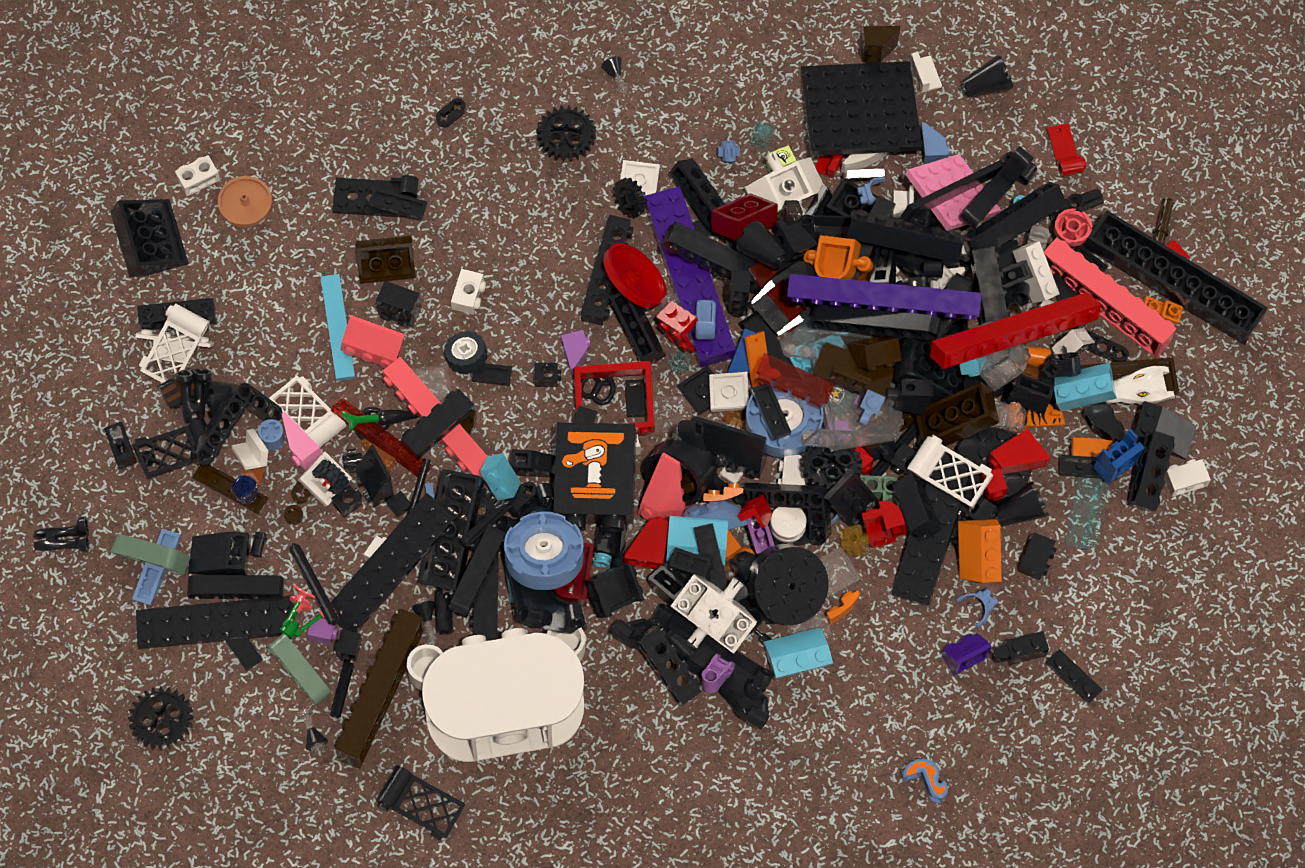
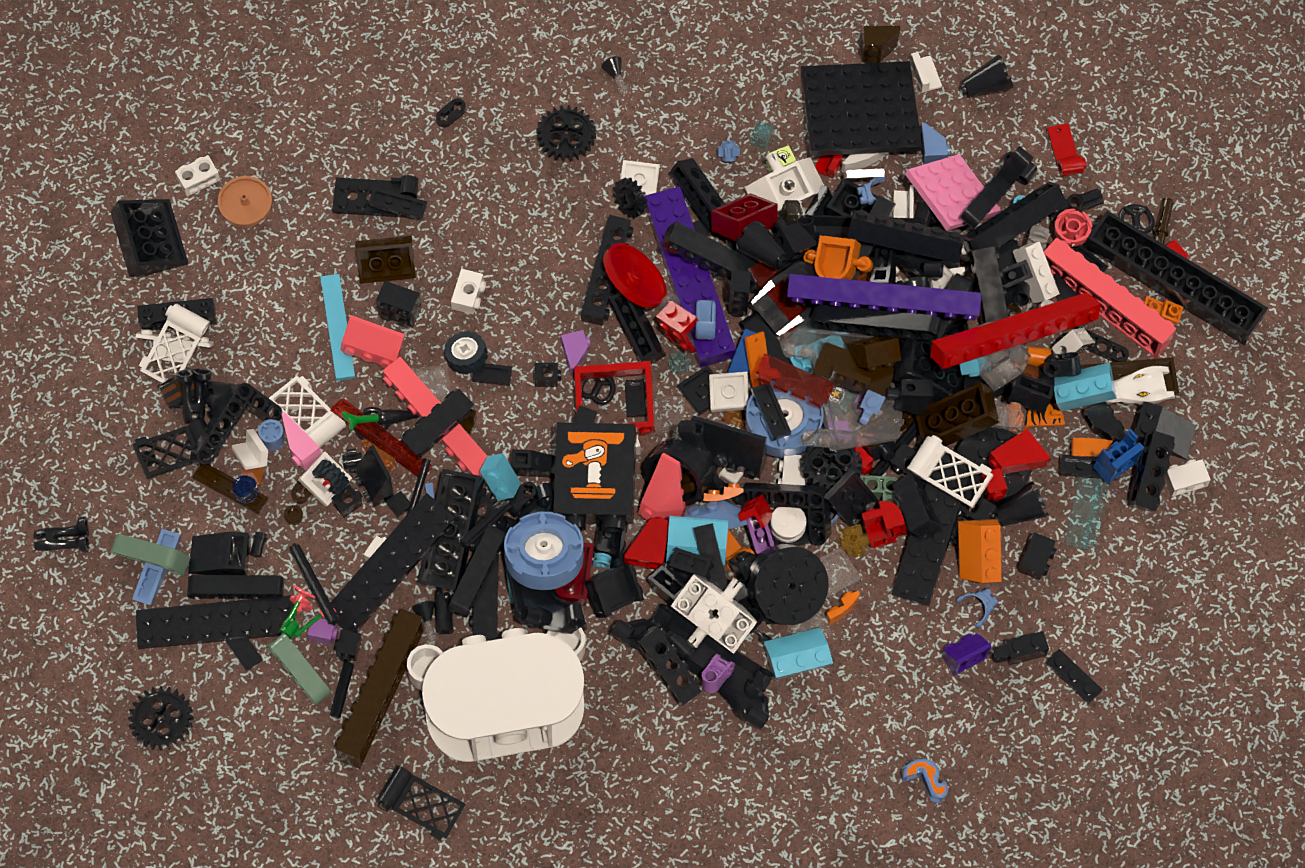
black brick [104,422,137,469] -> none
piece [298,709,328,754] -> none
black tile [901,160,1004,222] -> none
none -> black piece [1119,204,1155,233]

